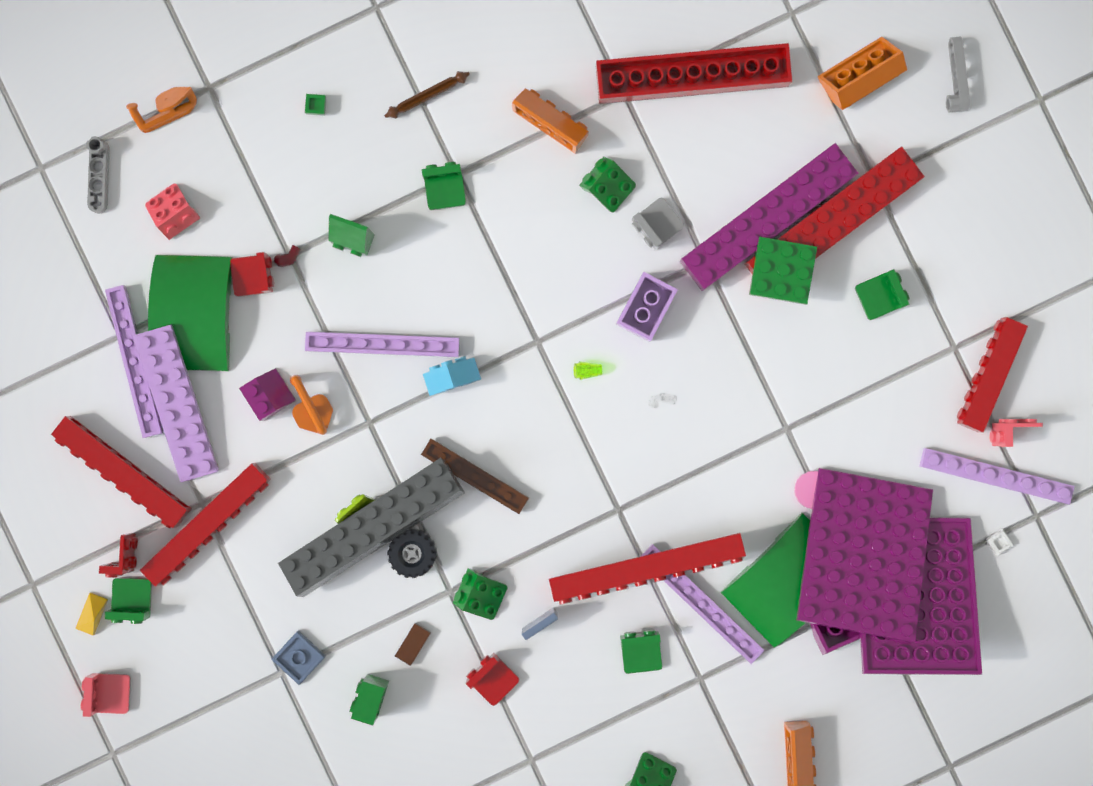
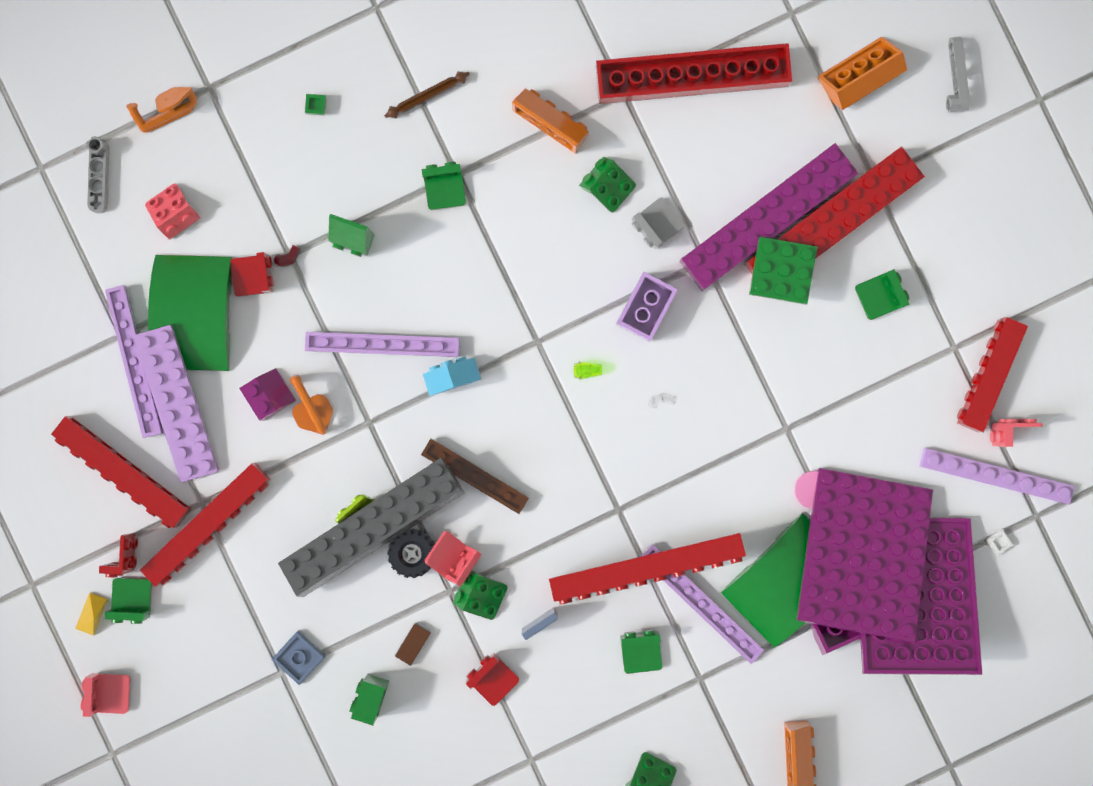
none -> coral bracket [425,531,482,587]

